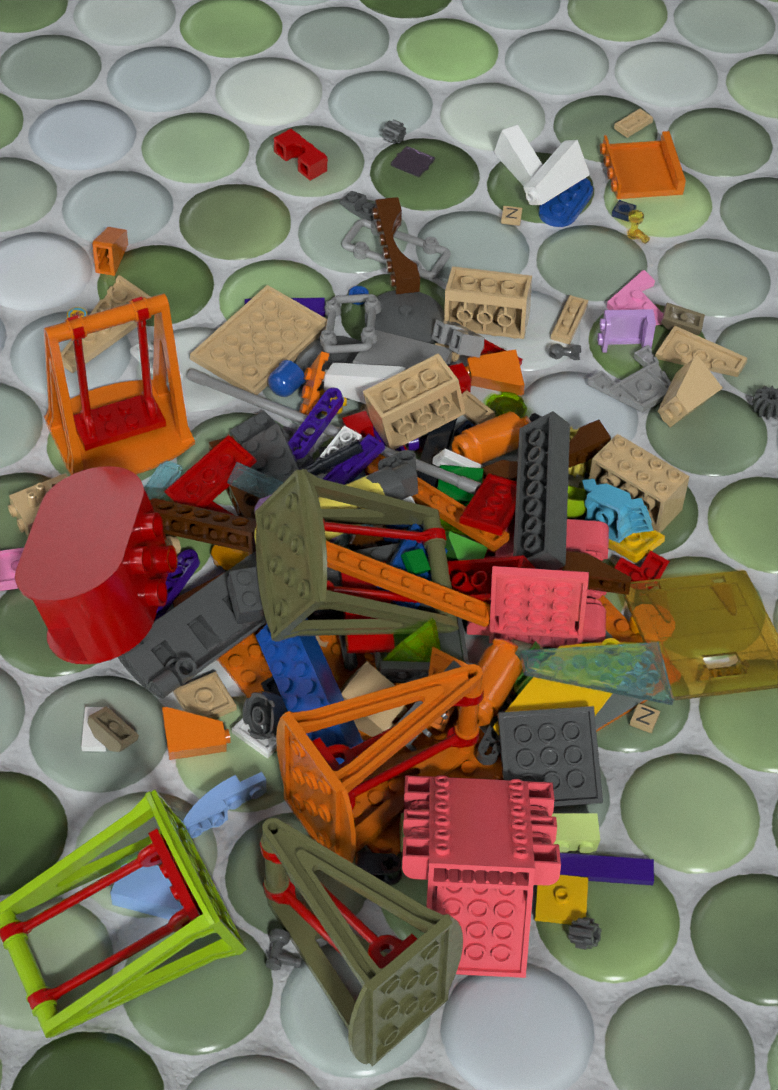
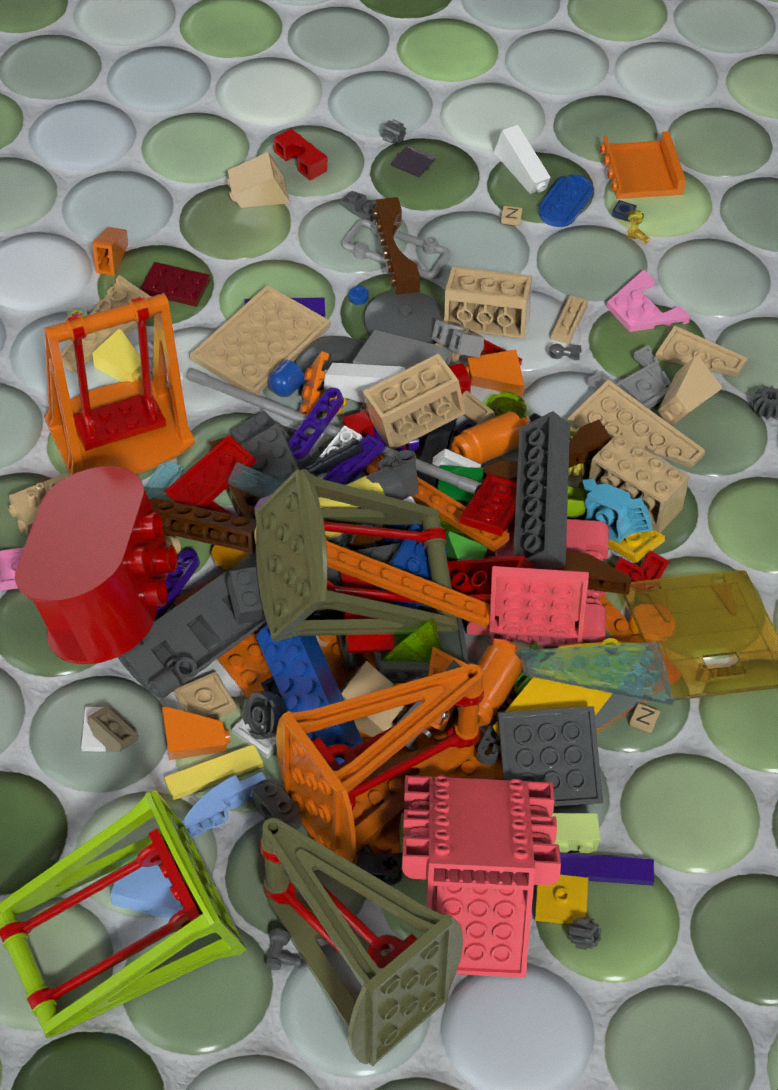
light grey bar [320,294,381,354] -> none
green tile [401,549,431,575] -> none
white slope [523,140,590,205] -> none
lavender panel [597,309,656,353] -> none
tan plate [614,109,653,138] -> none
dark tan slope [661,302,705,335] -> none
none -> light yellow slope [92,329,142,382]
none -> dark red plate [140,262,211,307]
none -> light yellow tile [164,744,263,801]
none -> tan slope [227,152,290,208]
none -> dark grey brick [253,777,301,830]
none -> tan wing [567,380,706,468]

